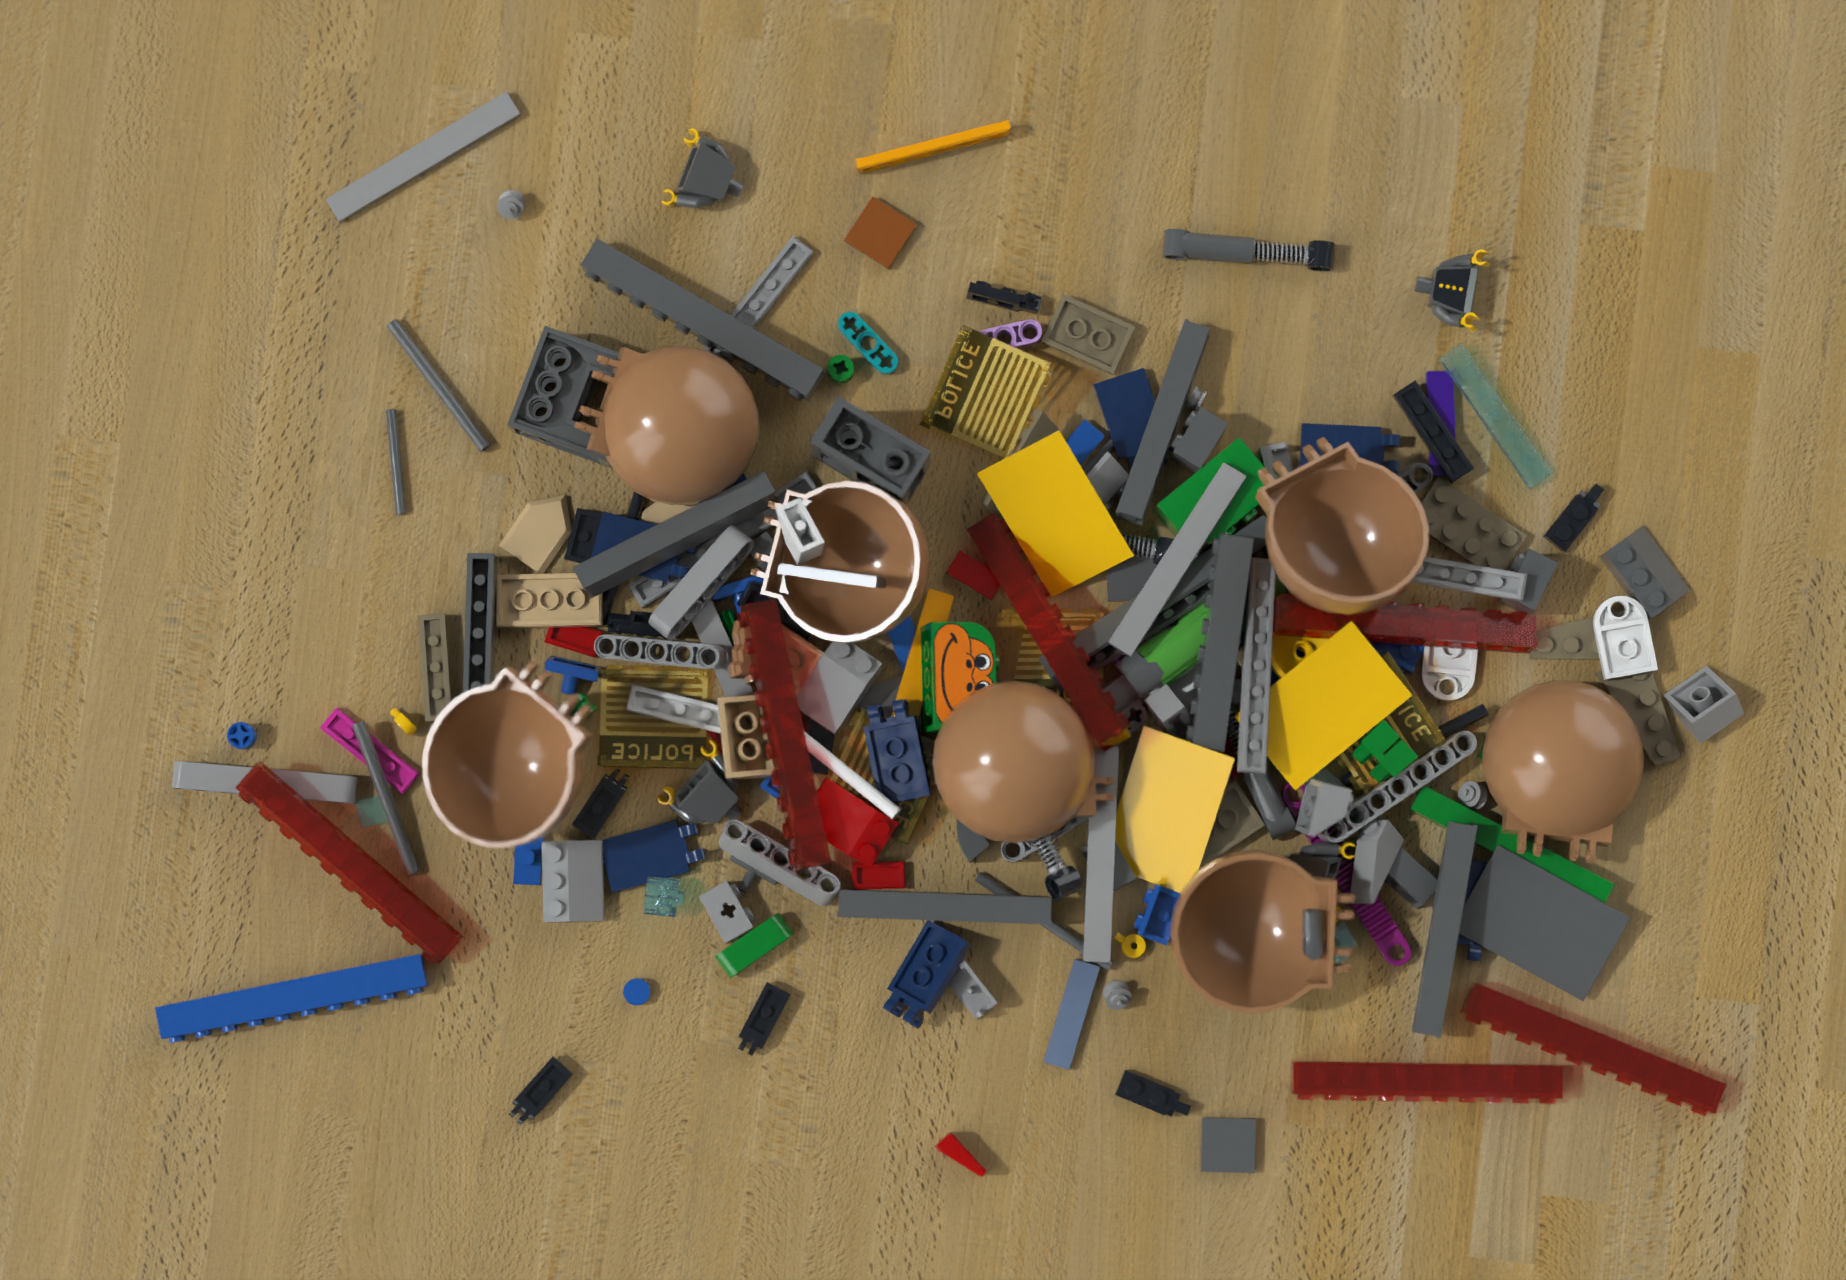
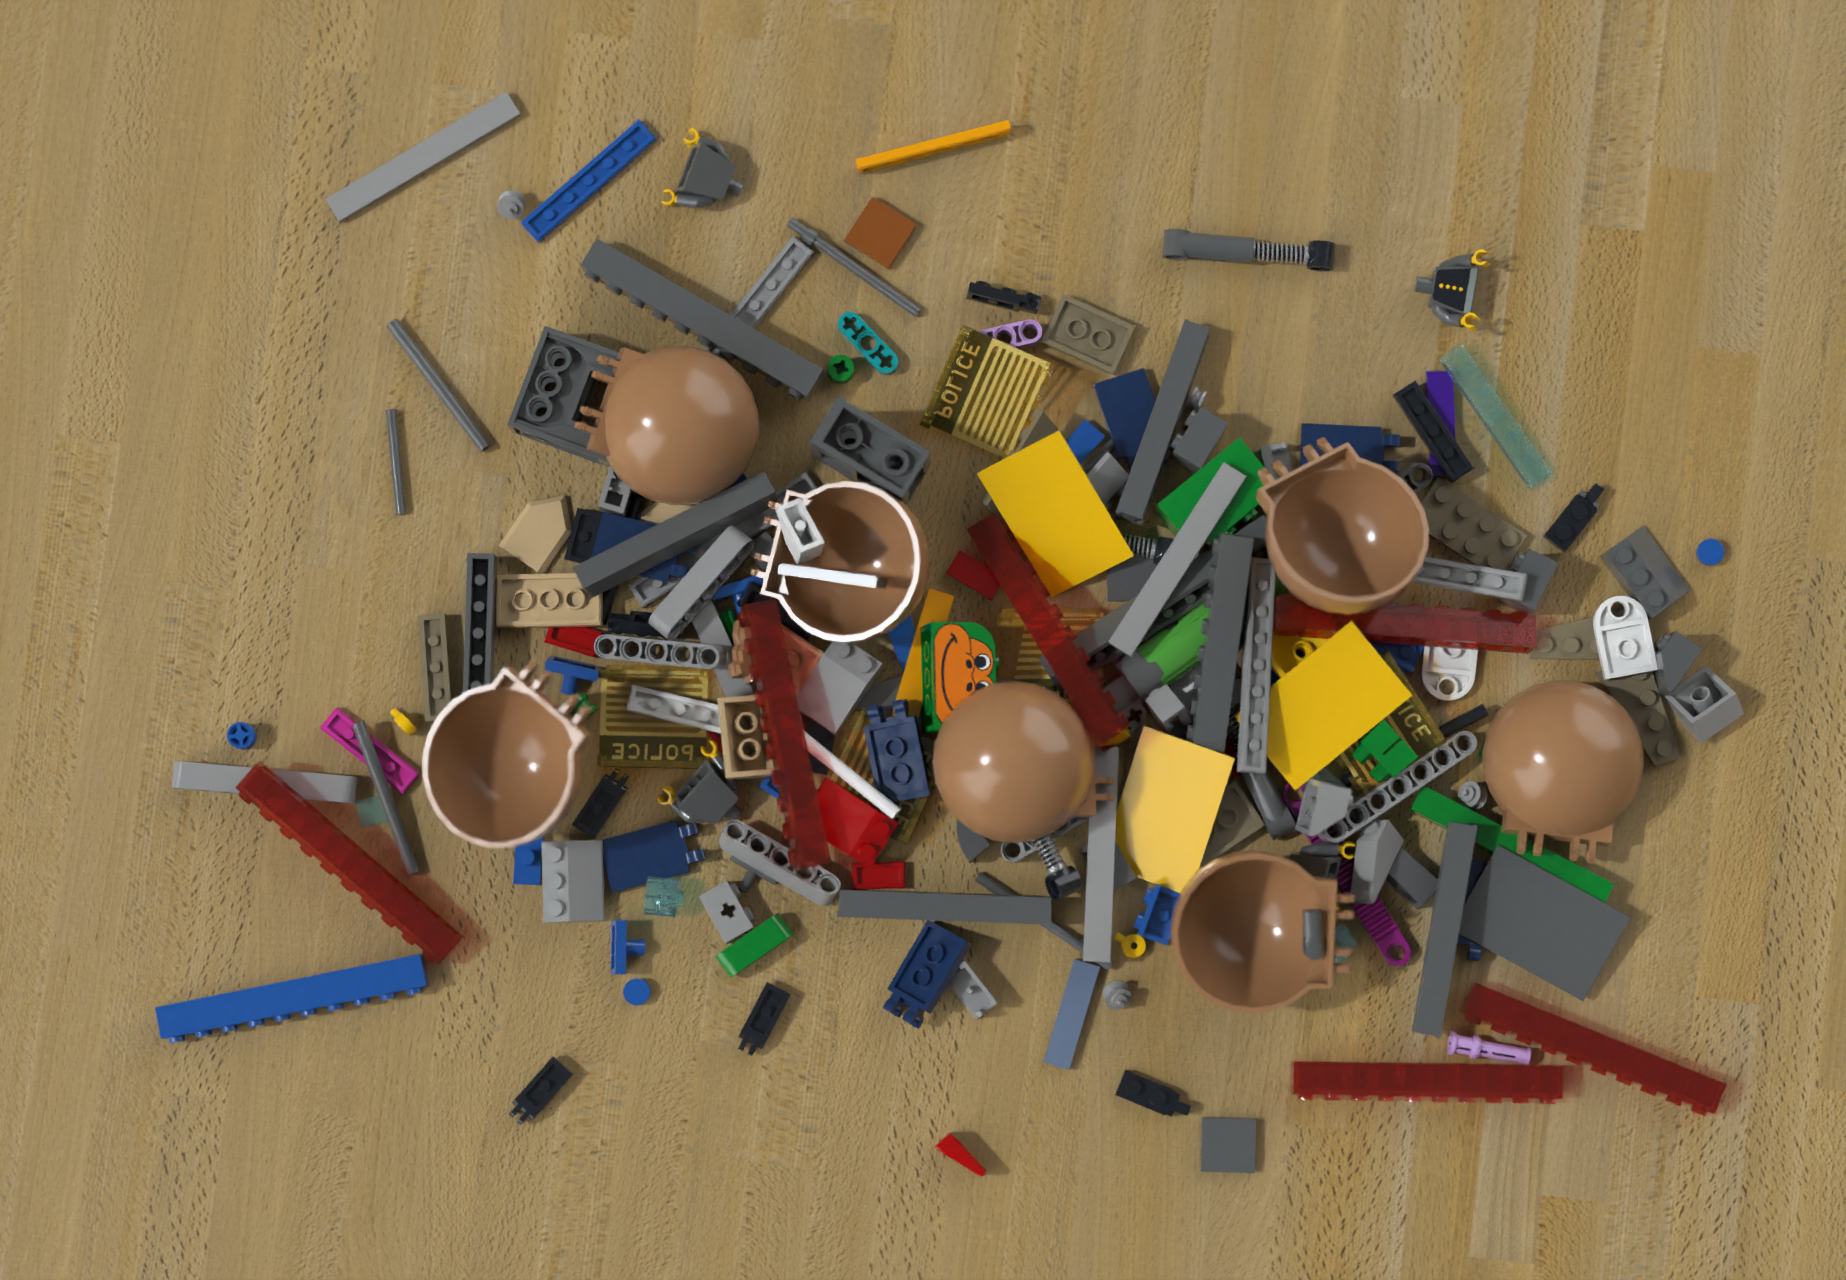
none -> blue tile [520,119,657,244]
none -> light grey brick [598,465,634,517]
none -> blue tile [610,920,645,974]
none -> dark grey bar [787,217,921,317]
none -> lavender pin [1447,1031,1531,1065]
none -> dark grey slope [1653,631,1703,697]
none -> blue tile [1696,539,1724,566]

